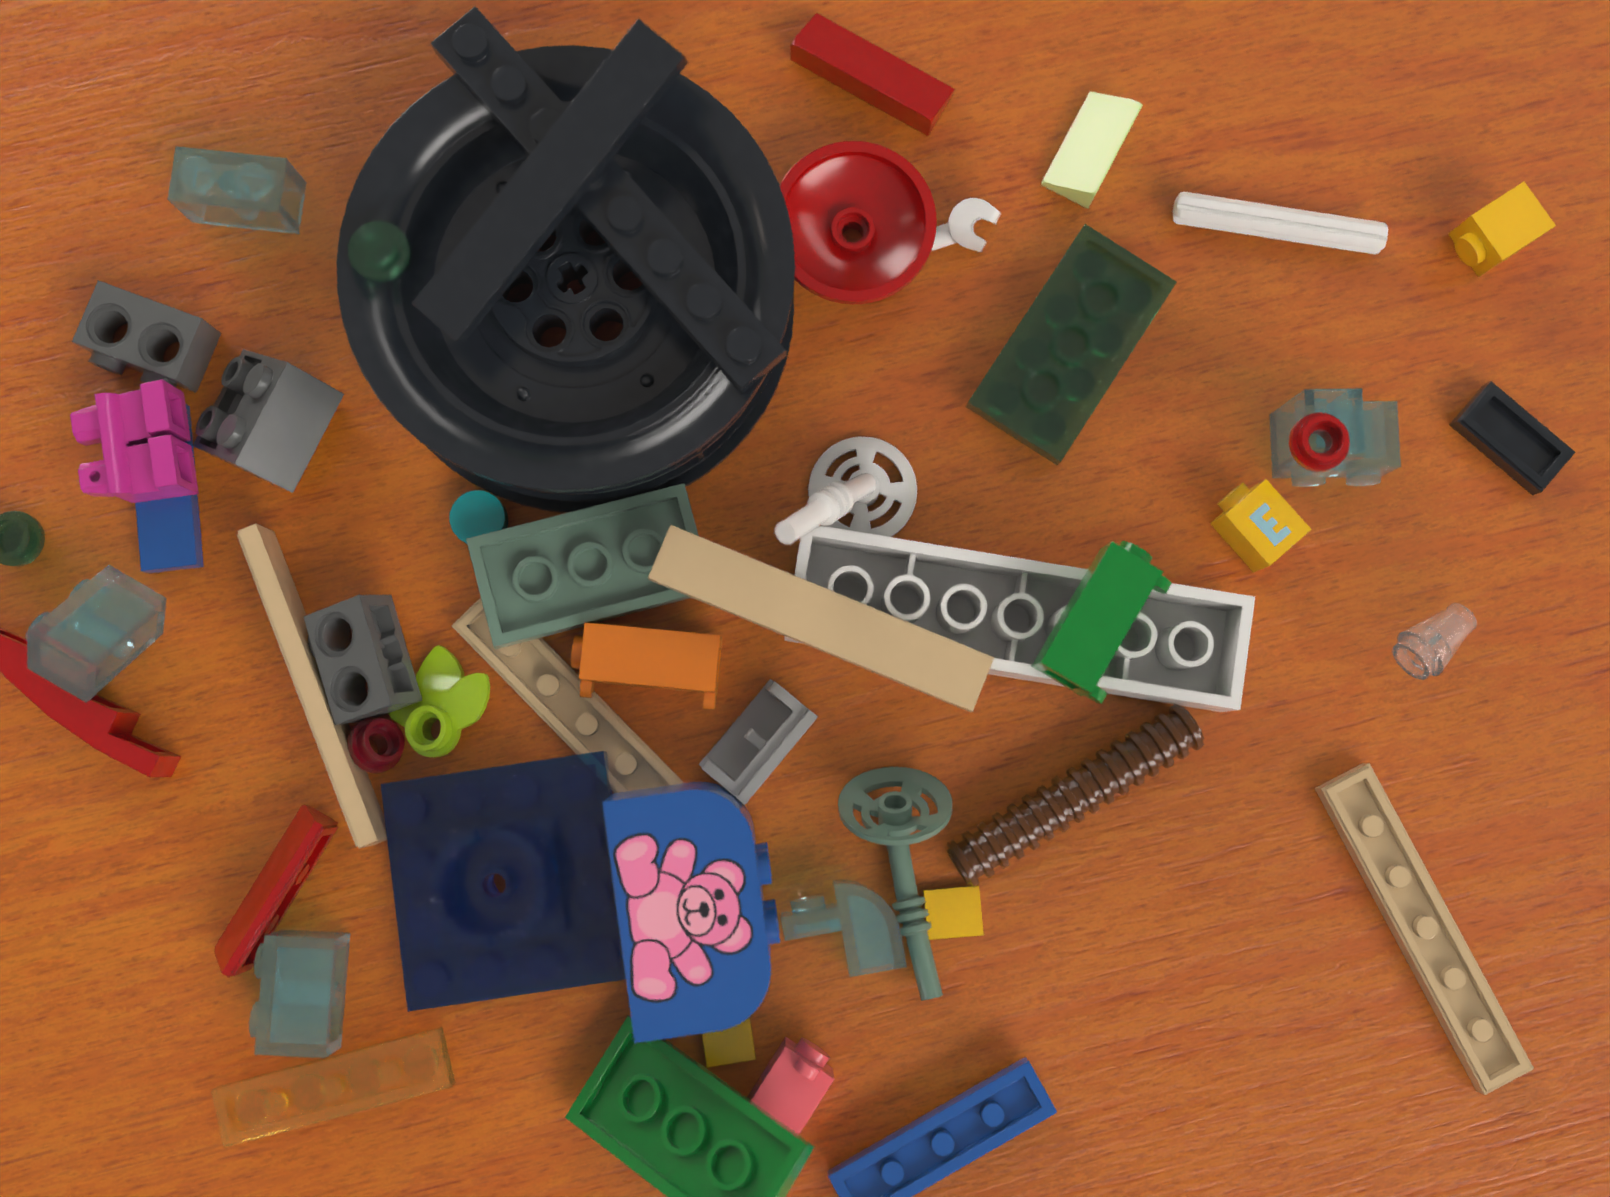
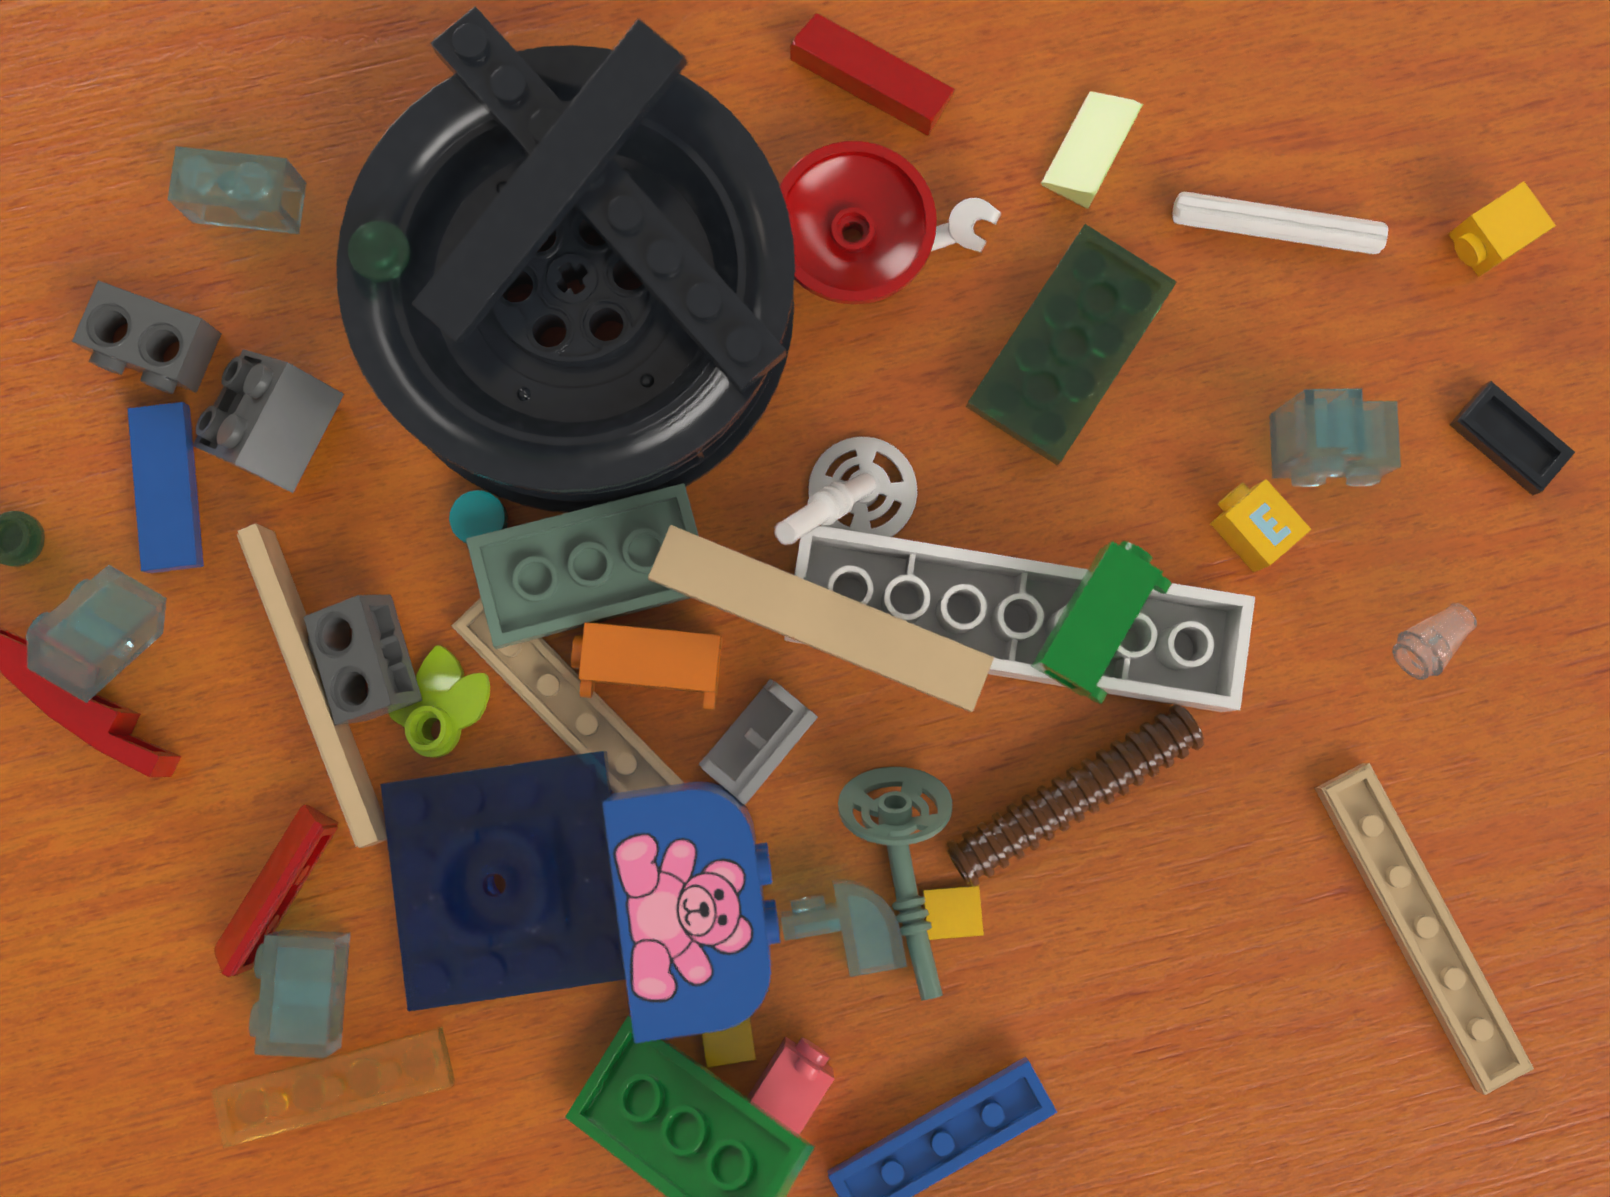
dark pink hips [70,379,199,503] -> none
dark red plate [347,717,405,774] -> none
red plate [1289,413,1350,472] -> none

